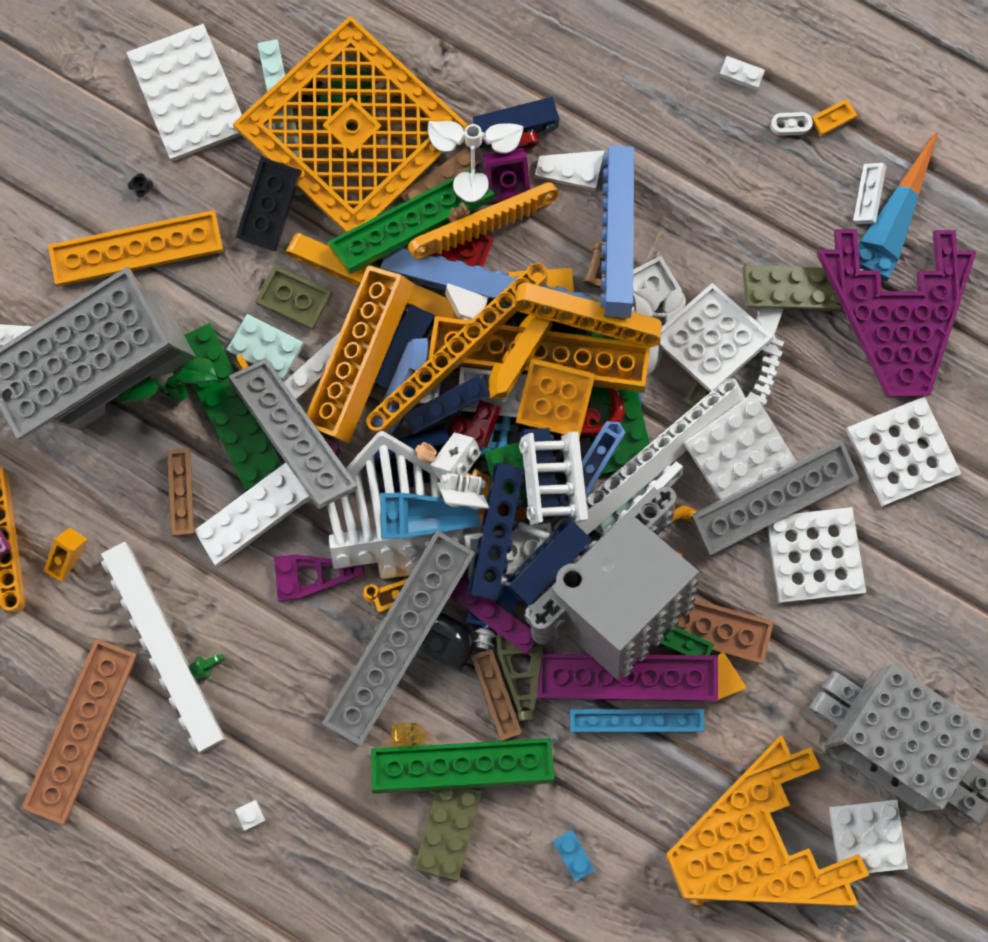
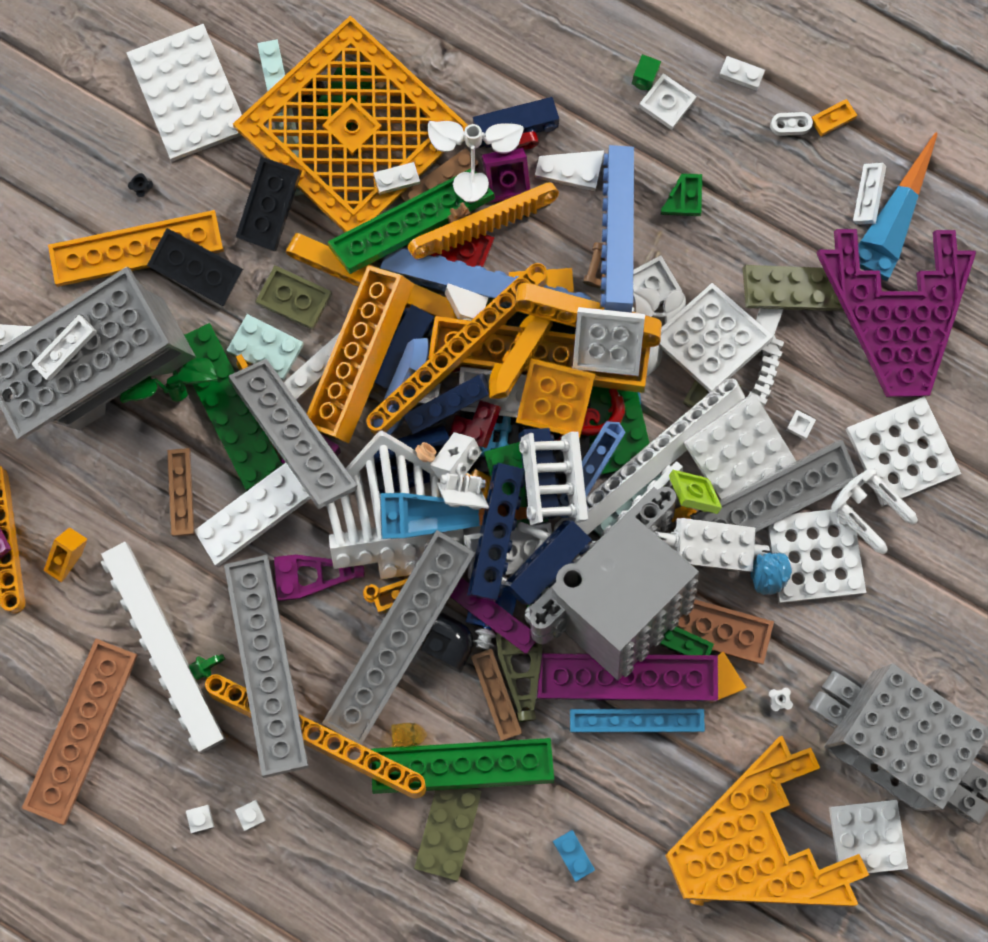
none -> white plate [32,315,97,381]
none -> black plate [147,228,244,307]
none -> white plate [186,805,214,833]
none -> light orange beam [205,674,426,799]
none -> light grey plate [224,555,309,778]
none -> white plate [373,162,420,195]
none -> white plate [573,307,645,376]
none -> green brick [632,54,661,91]
none -> white plate [639,74,697,130]
none -> white plate [654,518,770,572]
none -> green wing [660,173,702,216]
none -> lime plate [669,470,722,514]
none -> dark azure hair [750,553,792,595]
none -> white plate [769,688,793,711]
none -> white plate [786,410,816,440]
none -> white piece [831,469,918,554]

